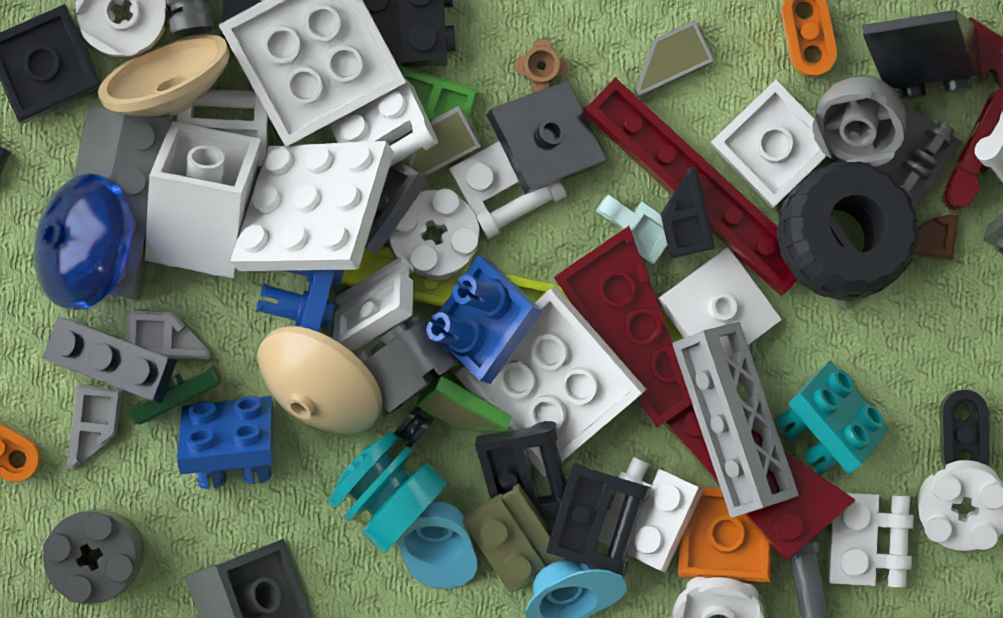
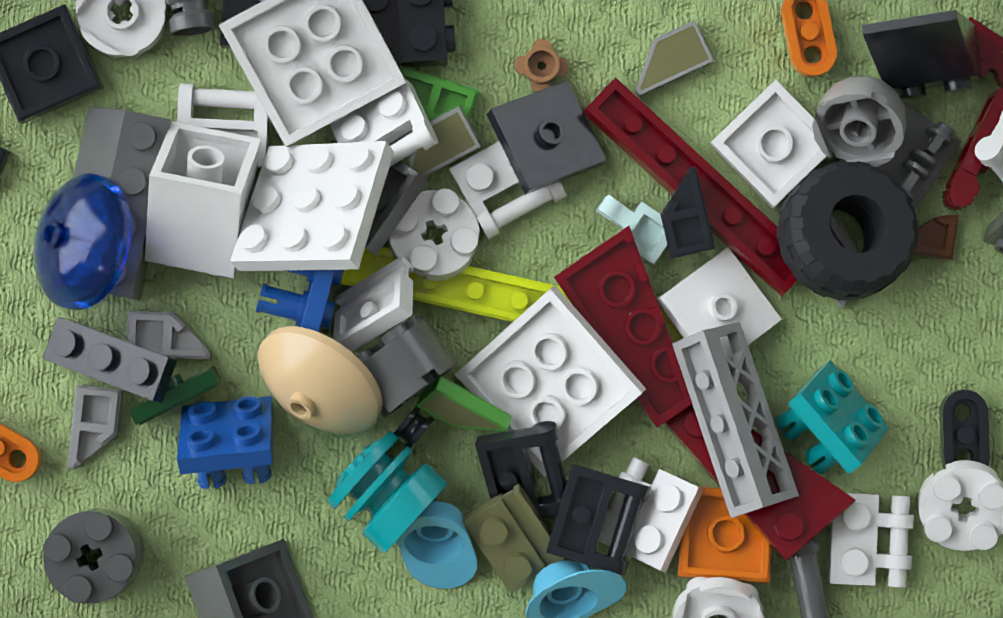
tan dish [98,34,230,116] -> none
blue plate [426,255,543,384] -> none

